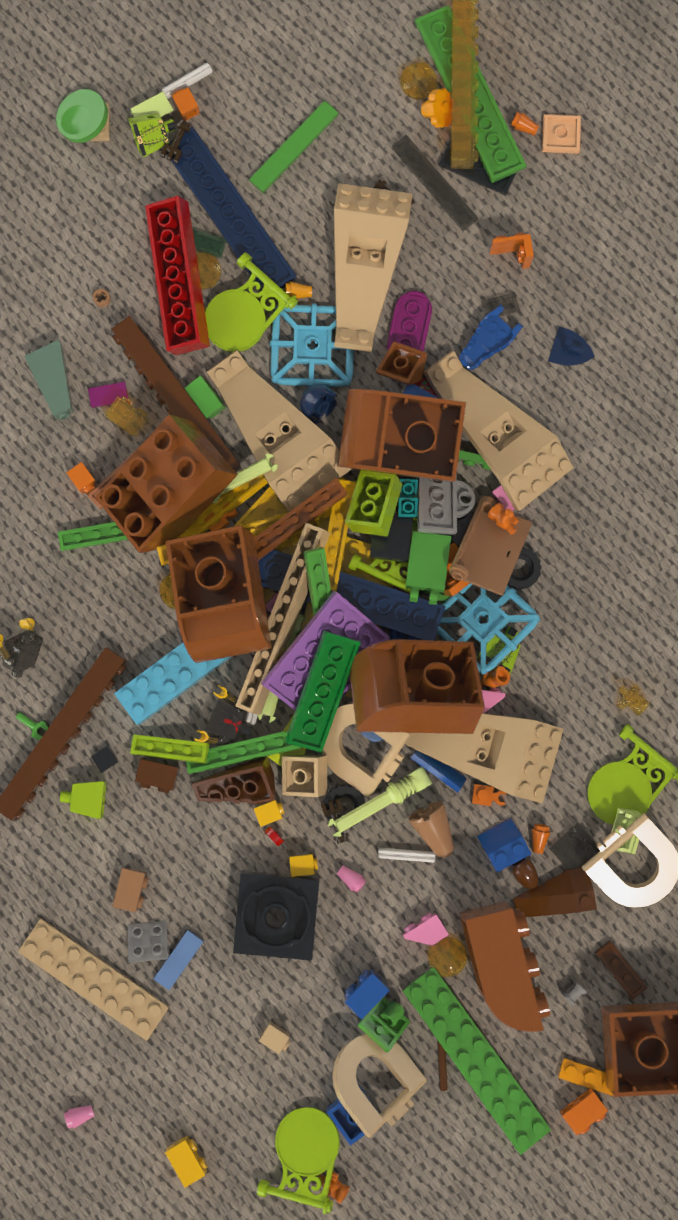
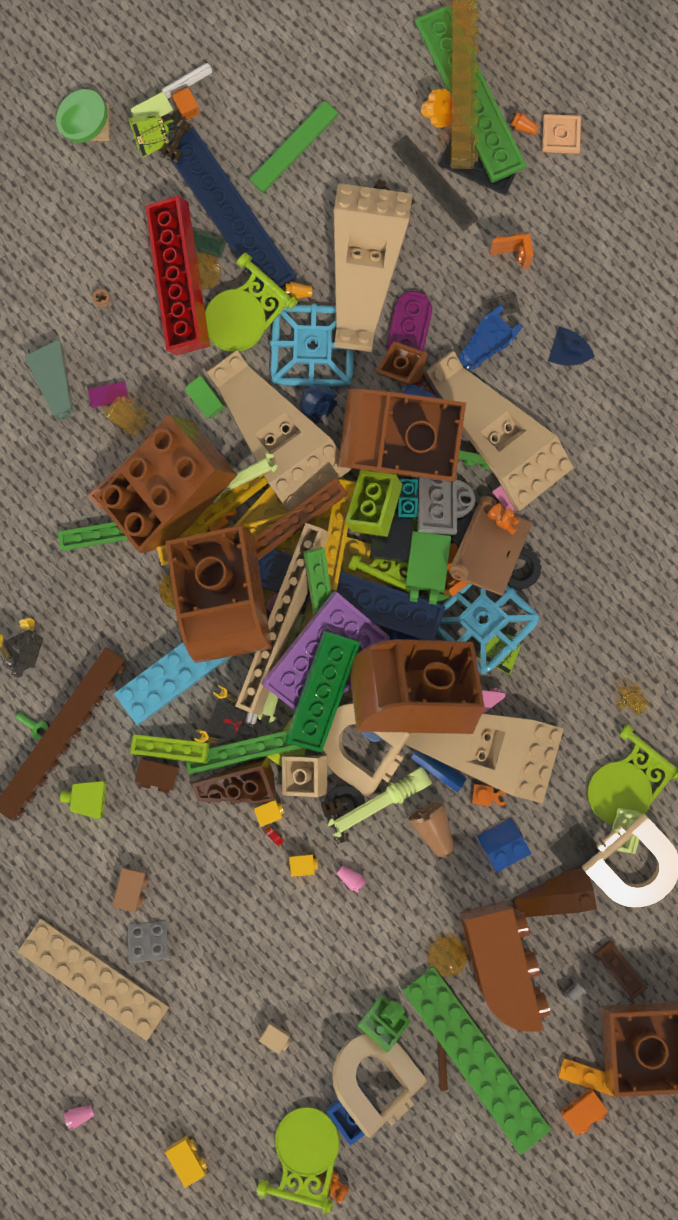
orange brick [66,462,97,494] -> none
black tile [91,746,118,773] -> none
reddish brown brick [111,316,242,472] -> none
medium blue tile [154,930,204,990] -> none
black piece [233,871,320,961] -> none
blue brick [344,968,390,1020] -> none
white axle [378,847,436,863] -> none
clear yellow dish [400,62,437,100] -> none
bright pink slope [402,912,449,945] -> none
orange piece [480,662,510,688] -> none
reddish brown animal [512,858,538,889] -> none
orange cone [531,823,551,854] -> none

